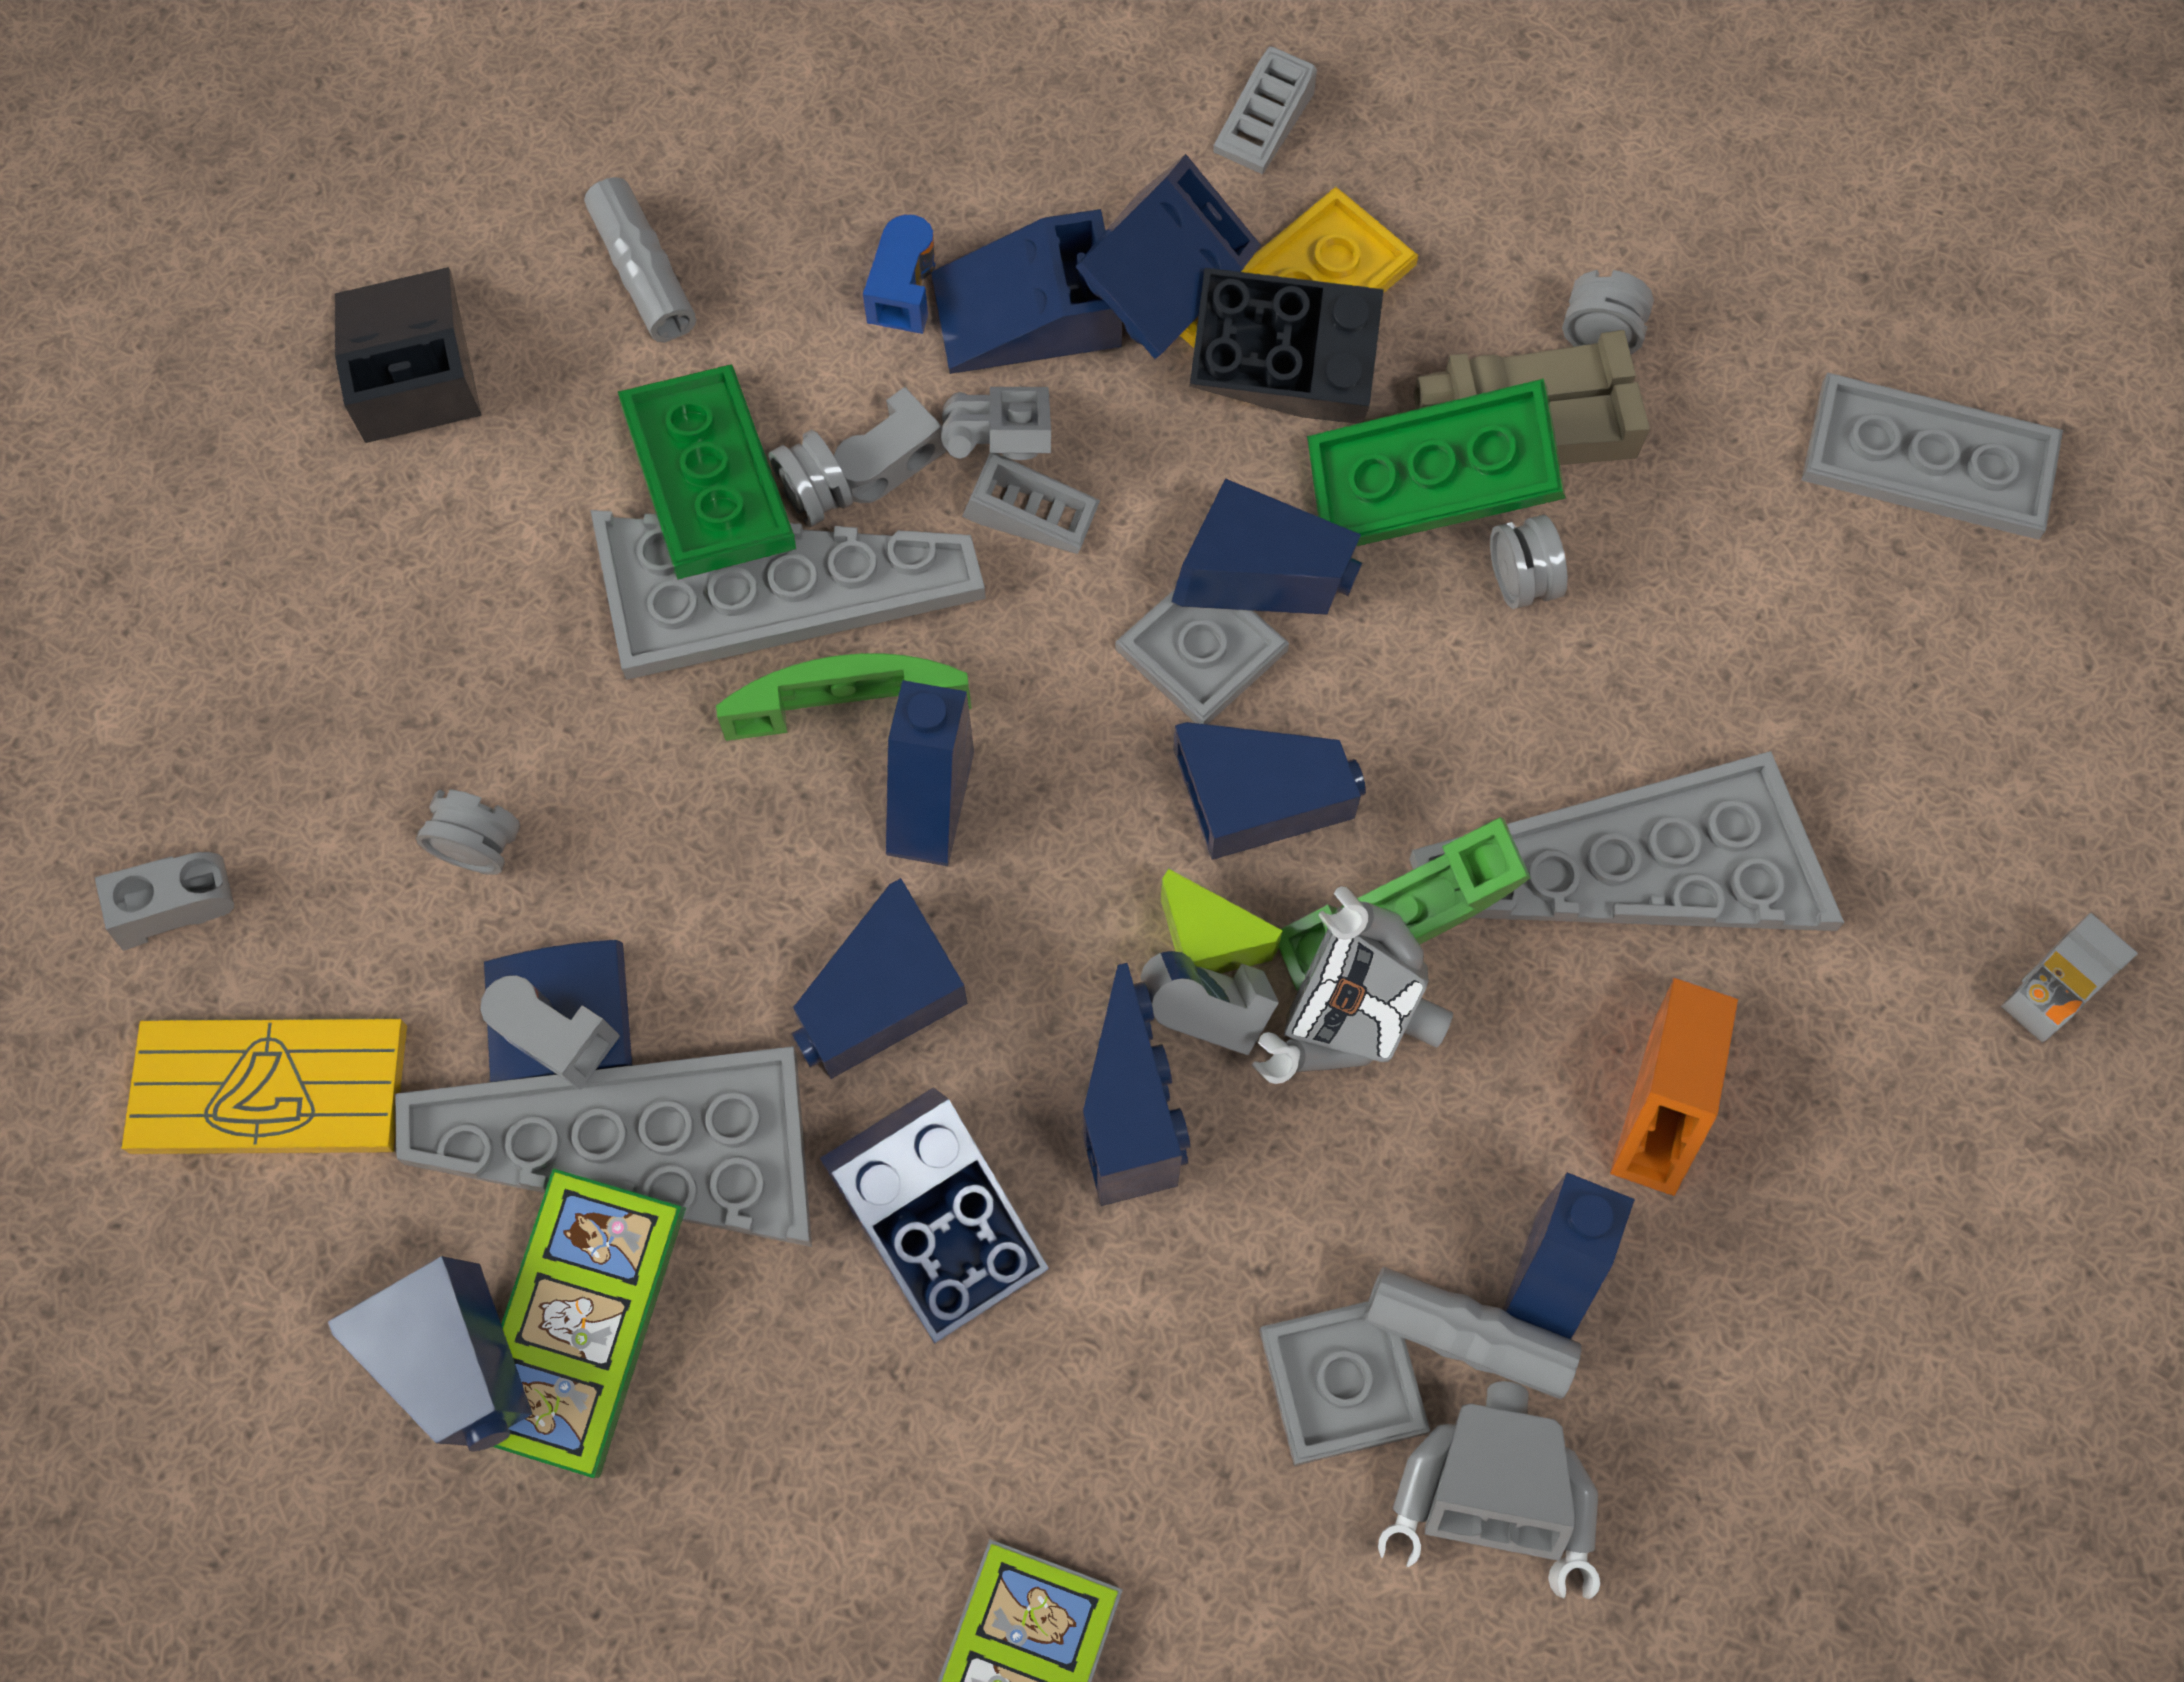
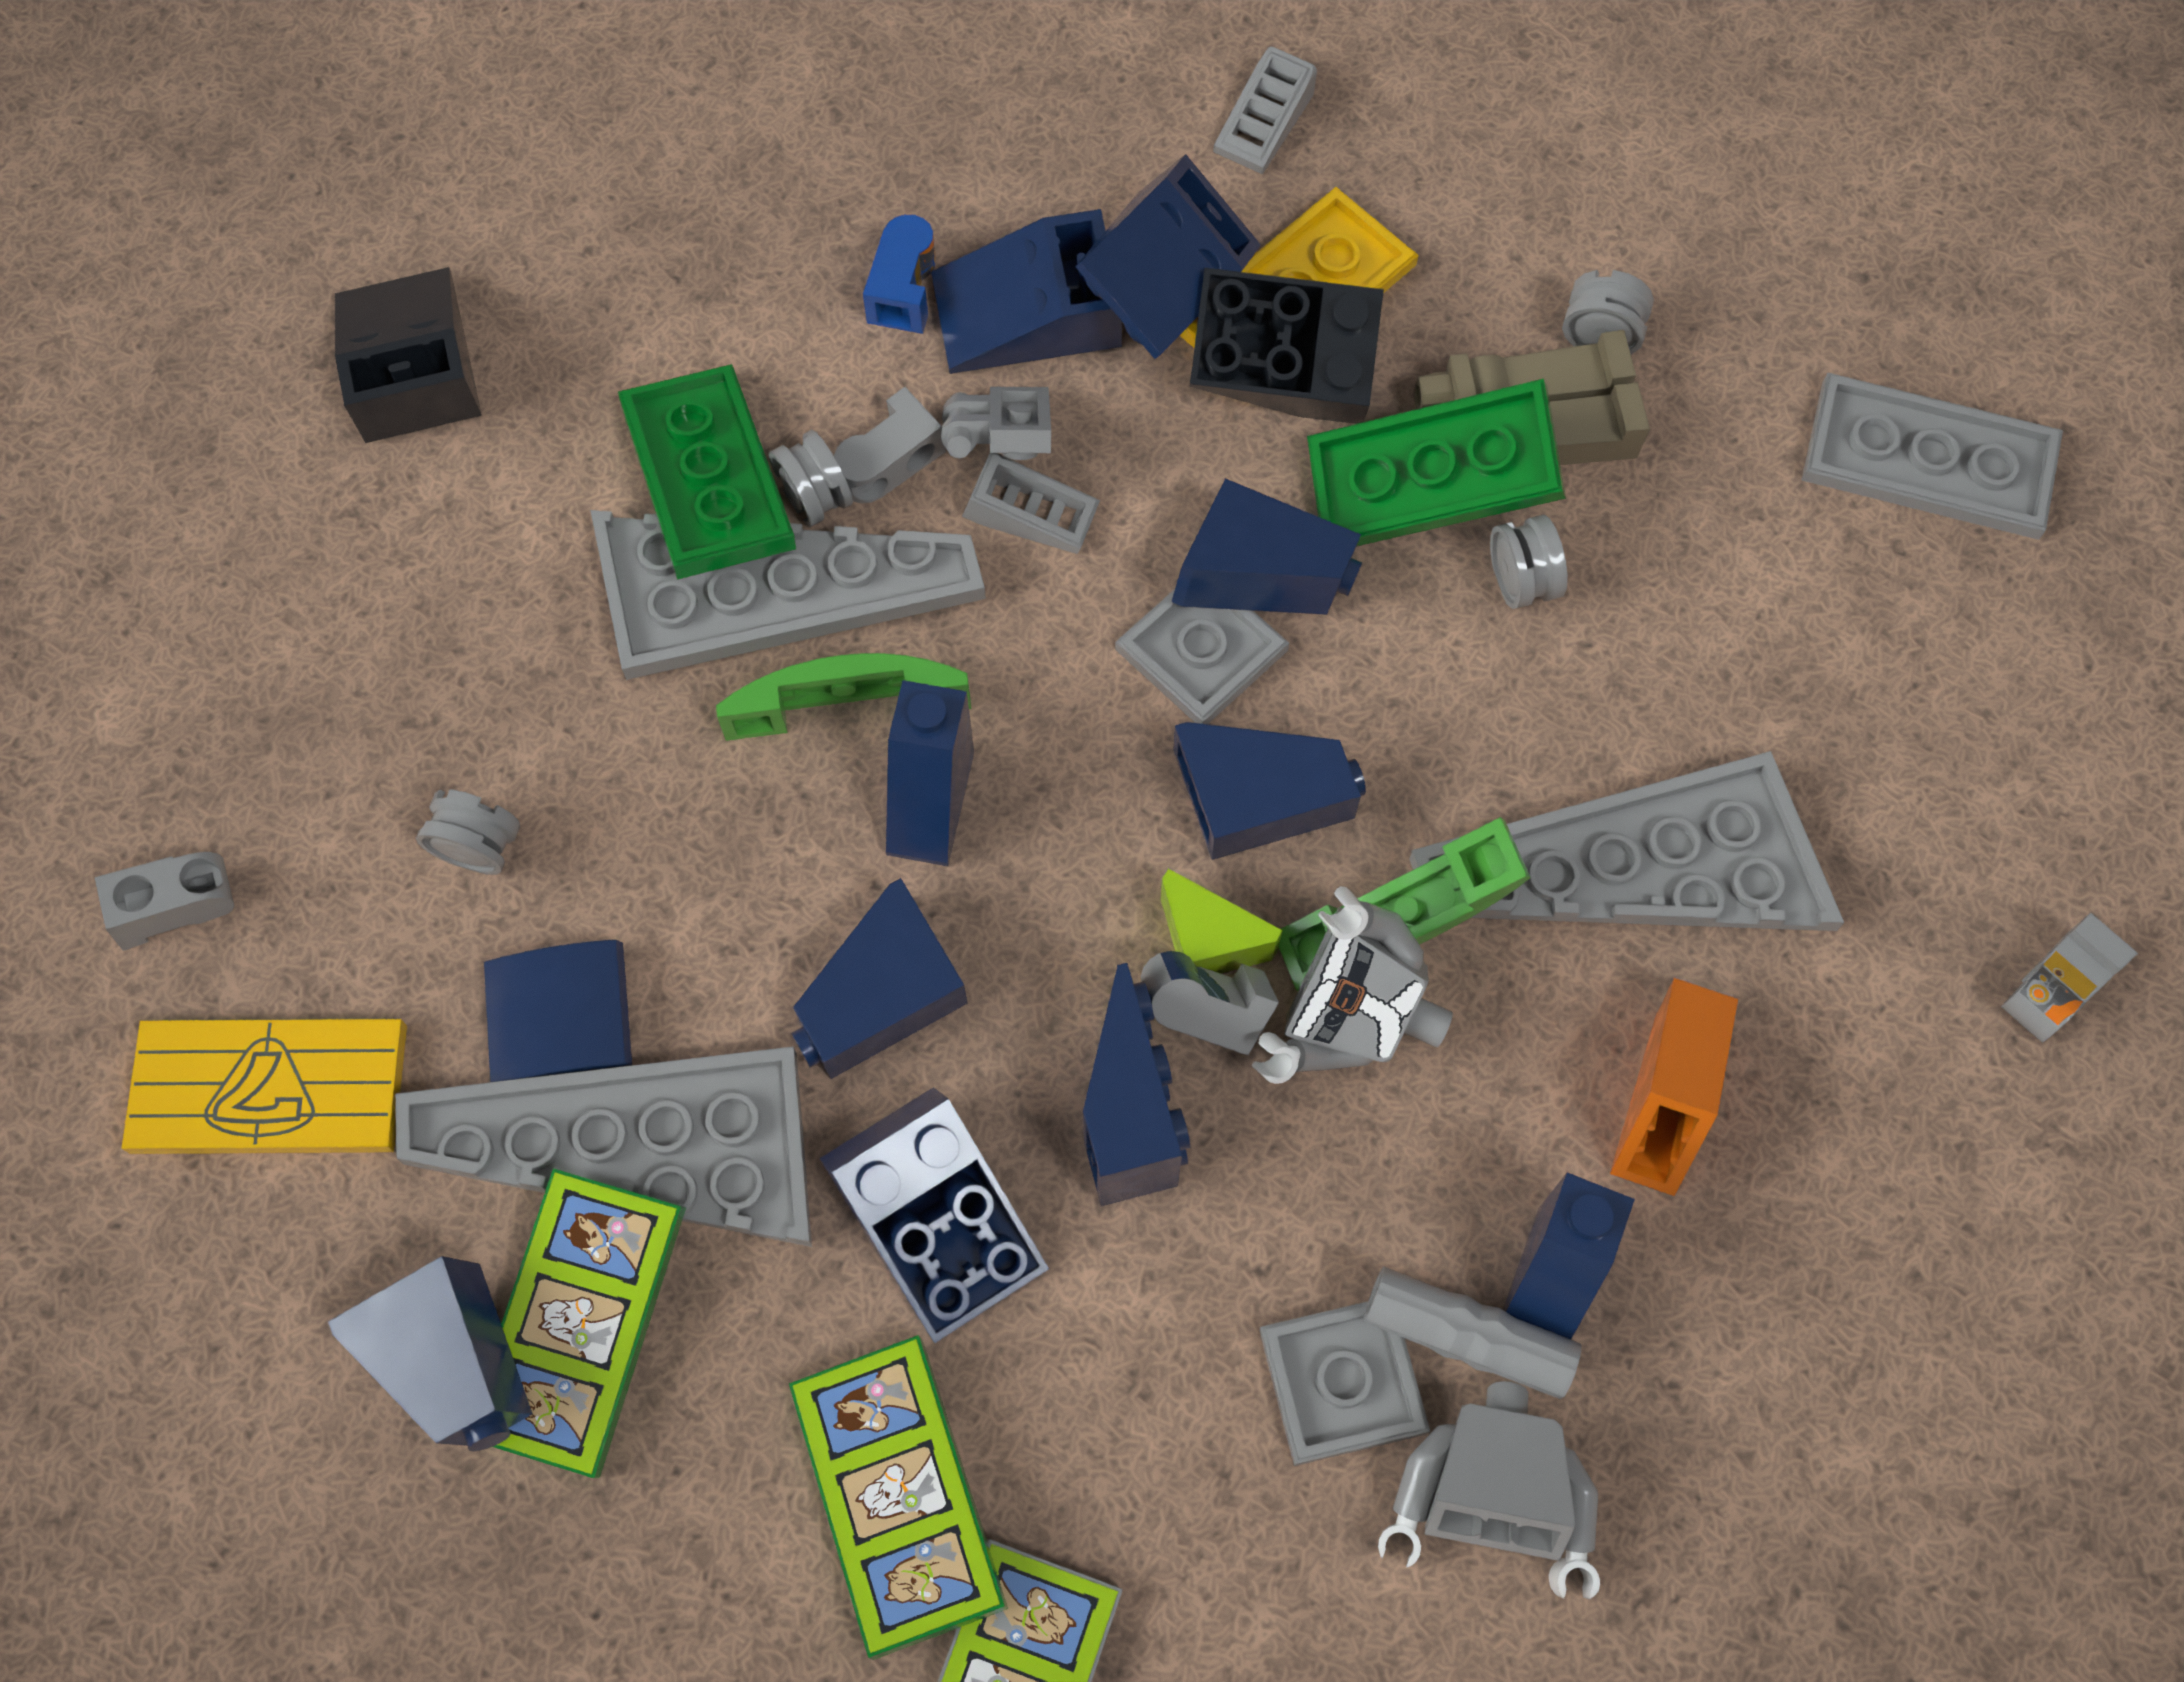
light grey leg [480,975,620,1090] -> none
light grey axle [584,177,697,343] -> none
none -> tile [789,1335,1008,1660]

